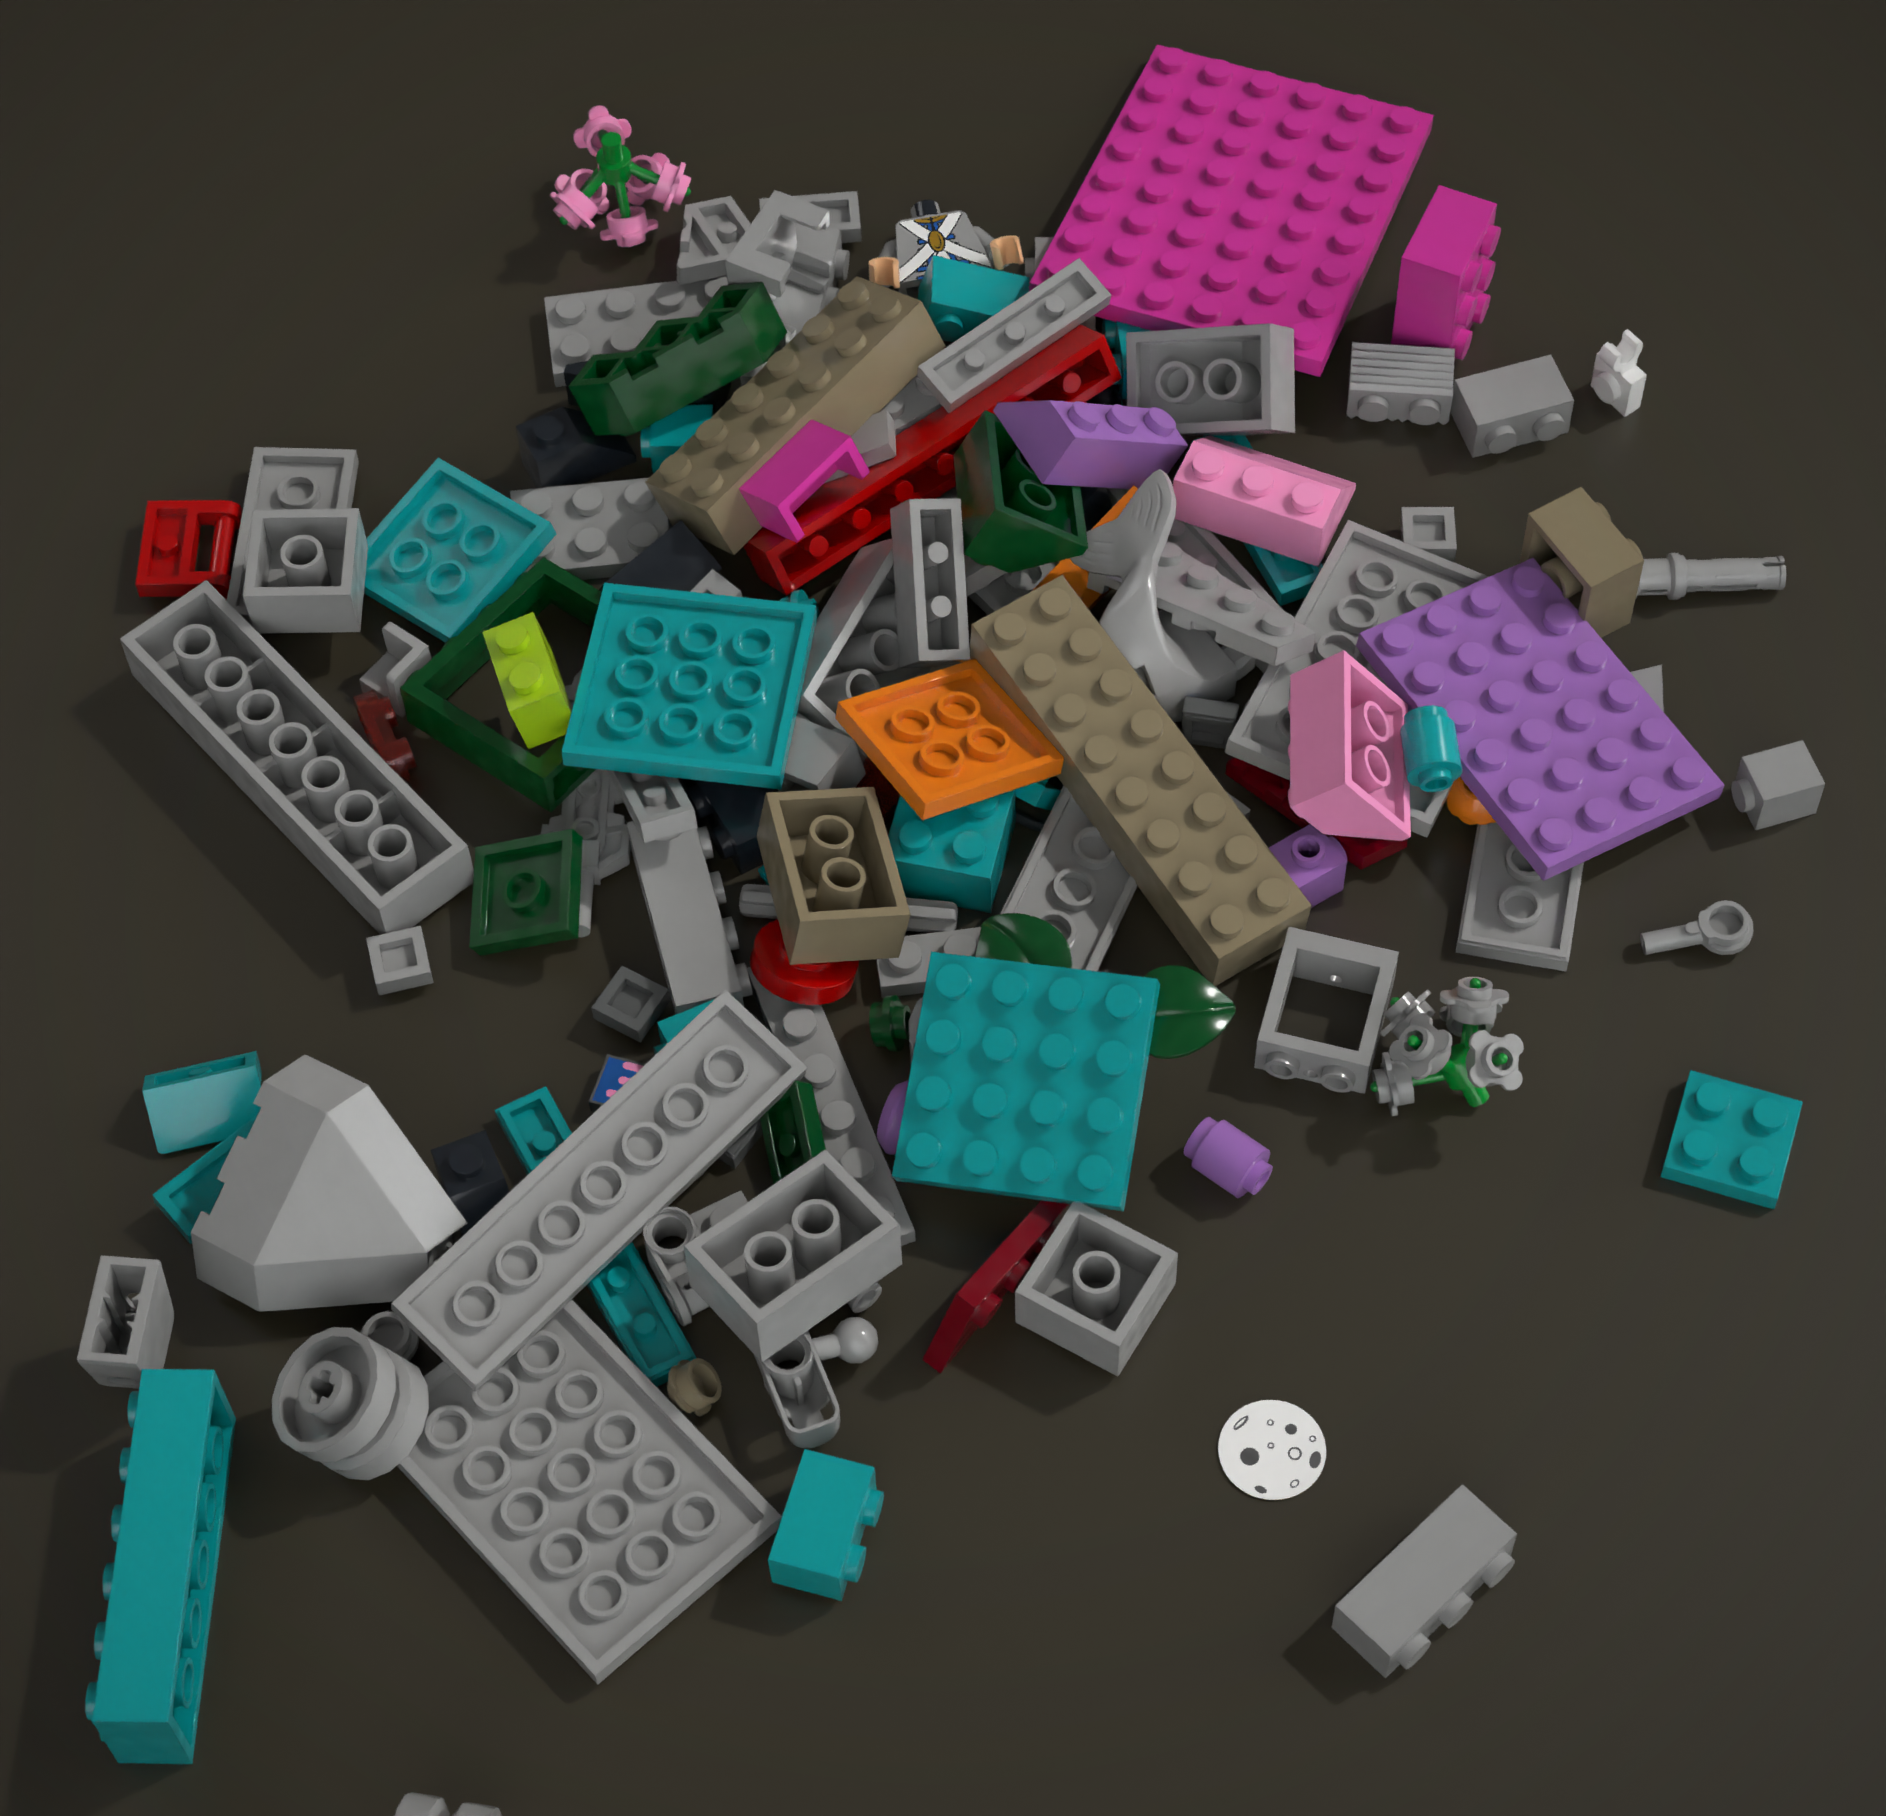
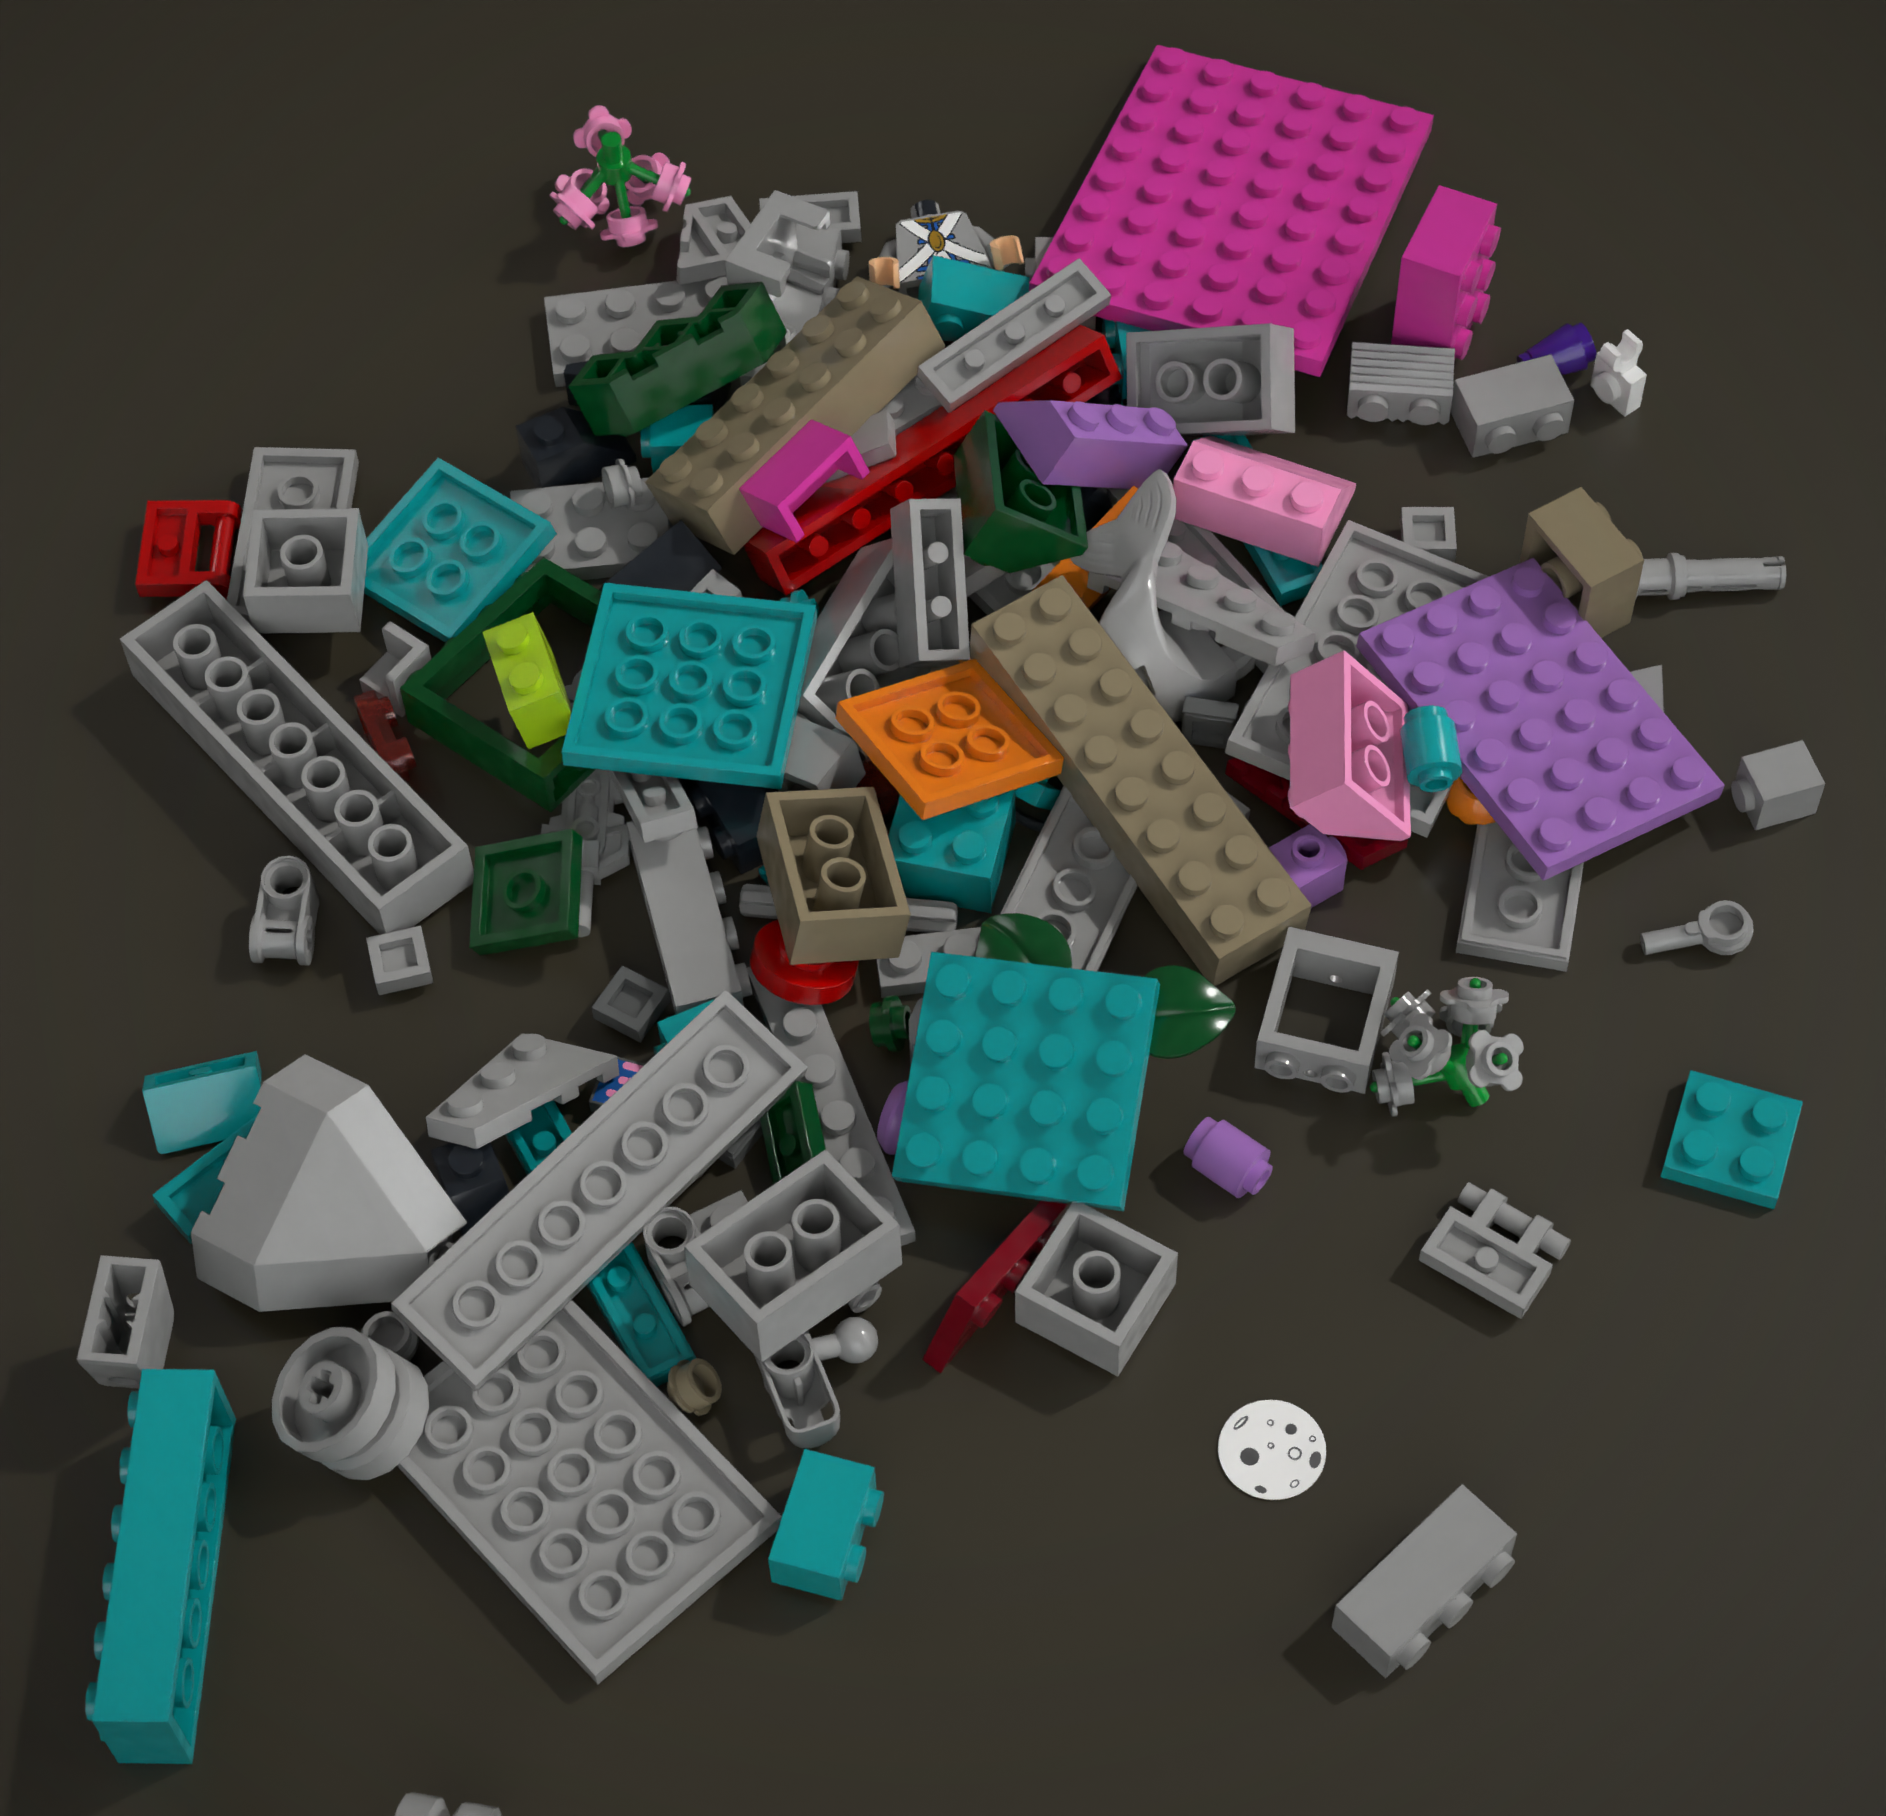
none -> light grey piece [249,856,319,965]
none -> light grey wing [426,1033,619,1149]
none -> light grey plate [602,458,643,509]
none -> light grey plate [1419,1182,1571,1319]
none -> dark purple cone [1517,323,1597,375]

